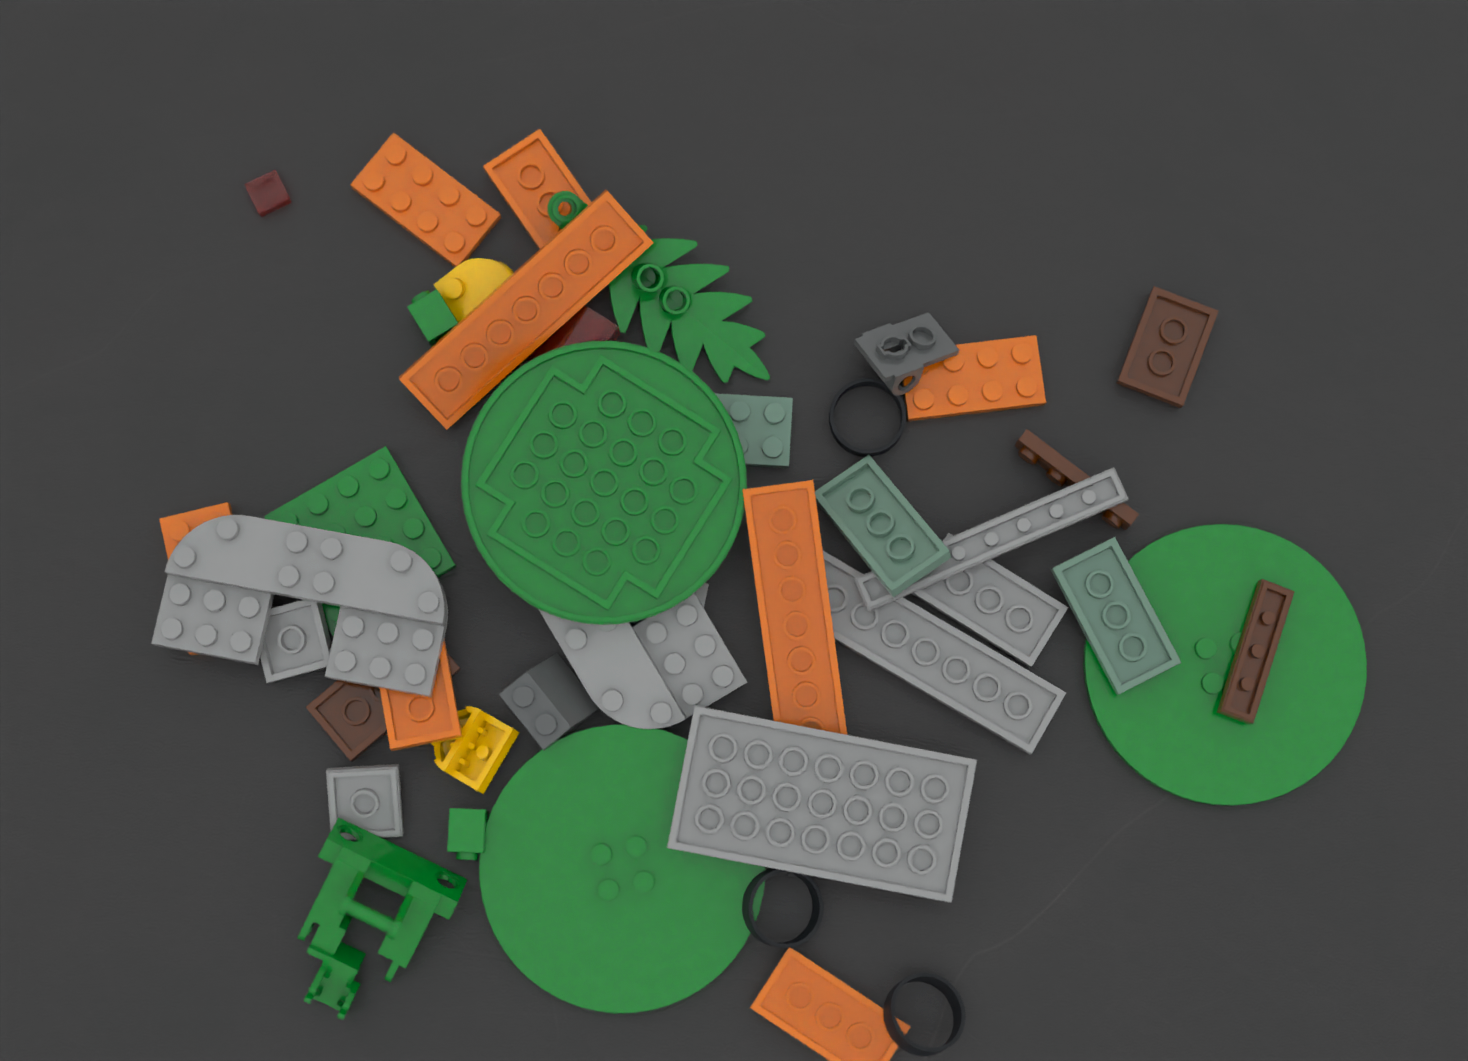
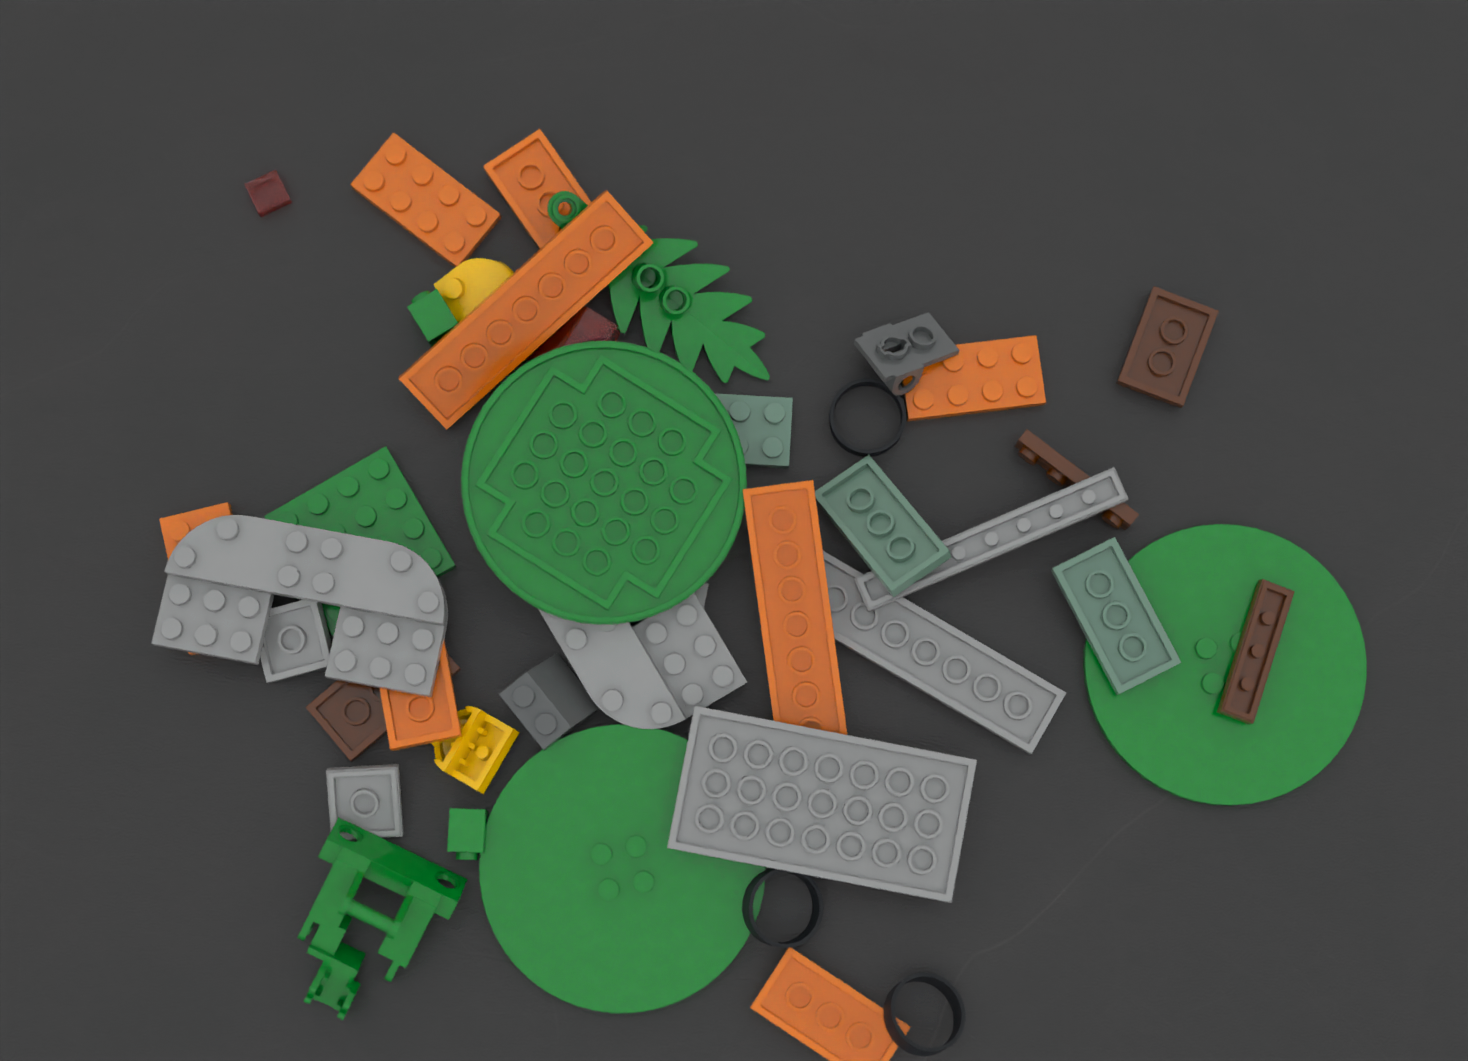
light grey plate [912,533,1068,668] -> none

